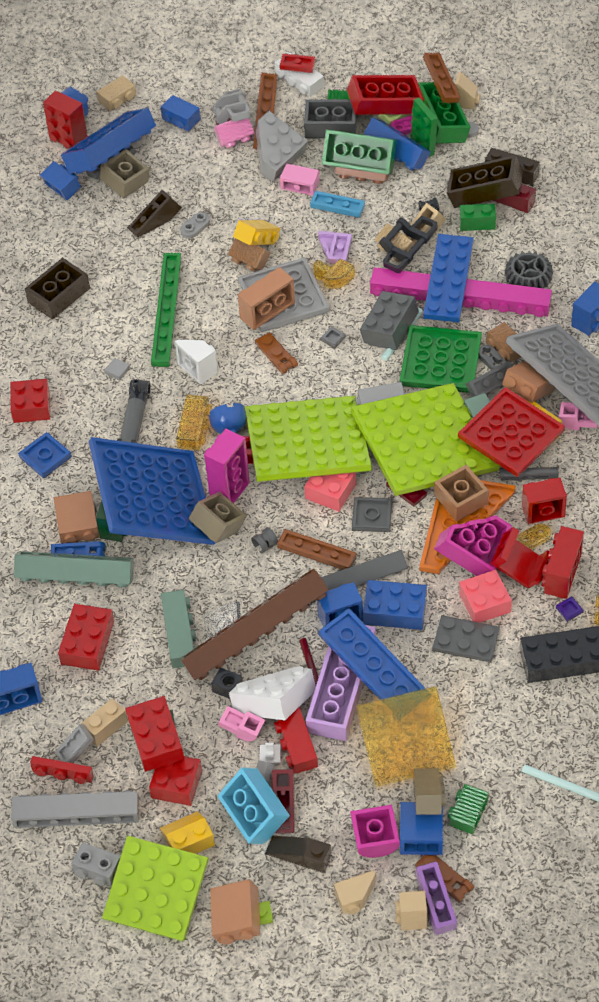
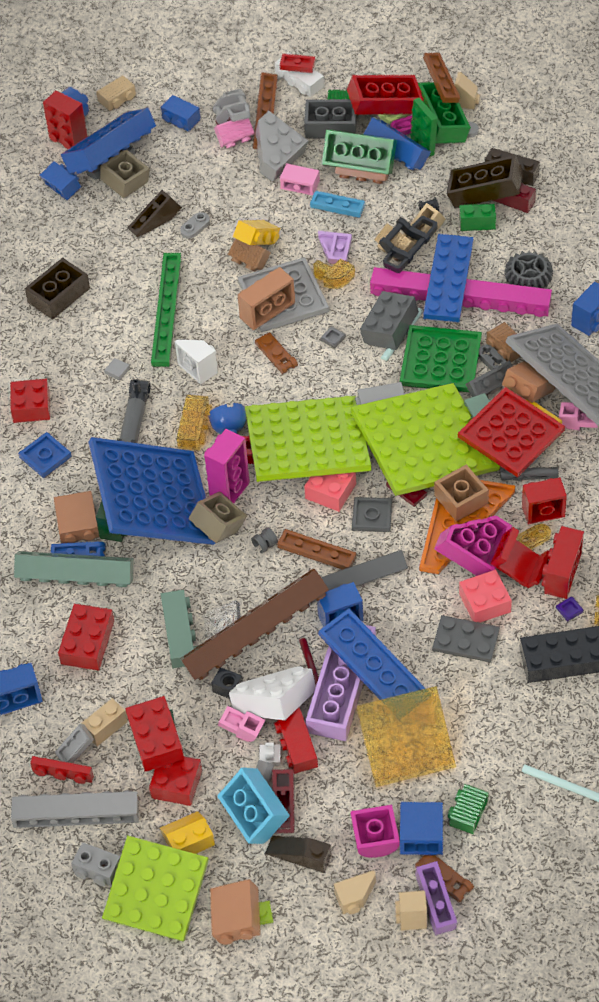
blue brick [363,580,427,630] -> none
dark tan brick [414,768,446,815] -> none

